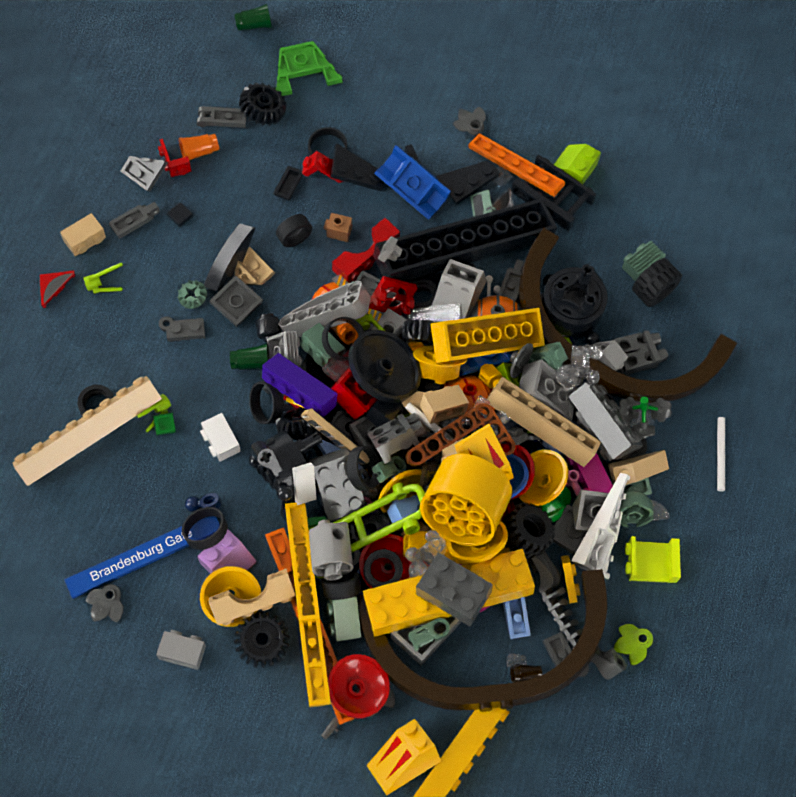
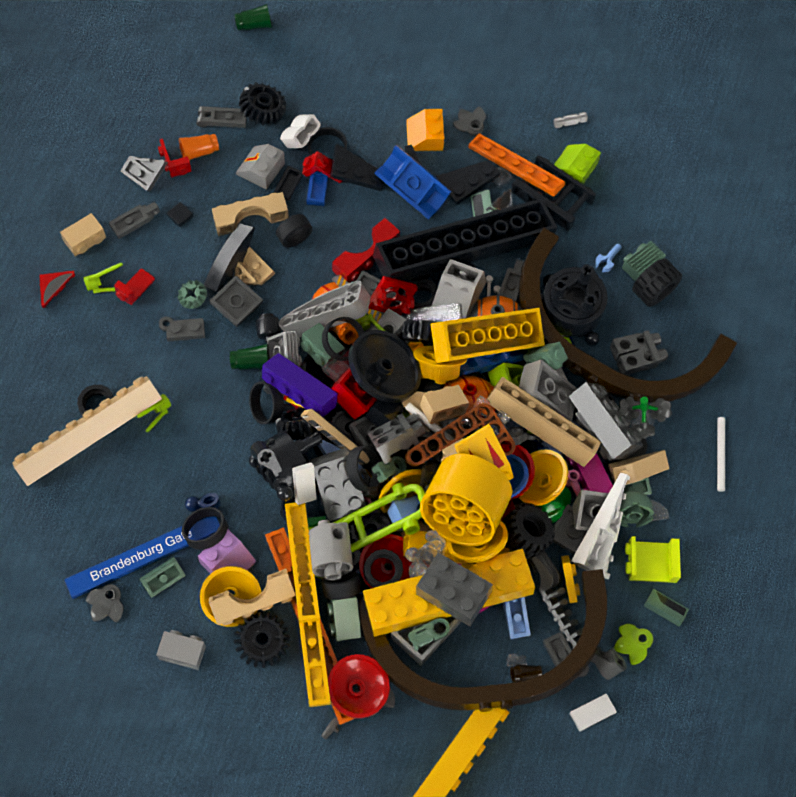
green tile [153,413,176,436] -> none
white brick [200,413,241,462] -> none
bright green wing [276,41,342,96] -> none
medium nougat brick [324,213,352,242] -> none
yellow slope [367,719,441,795] -> none
light grey tile [377,236,403,262] -> none
yellow arm [478,364,503,389] -> none
dark grey dish [510,343,533,379] -> none
clear animal [555,345,602,392] -> none
light grey brick [586,340,628,371] -> none
none -> red bracket [114,268,155,306]
none -> sand green slope [139,557,186,598]
none -> tan arch [212,192,289,236]
none -> light grey slope [236,144,285,190]
none -> white brick [280,114,320,148]
none -> blue tile [306,171,329,206]
none -> light orange slope [406,109,444,151]
none -> light grey axle [553,112,588,128]
none -> white tile [570,693,617,732]
none -> light blue bar [595,244,622,273]
none -> sand green slope [644,589,689,626]

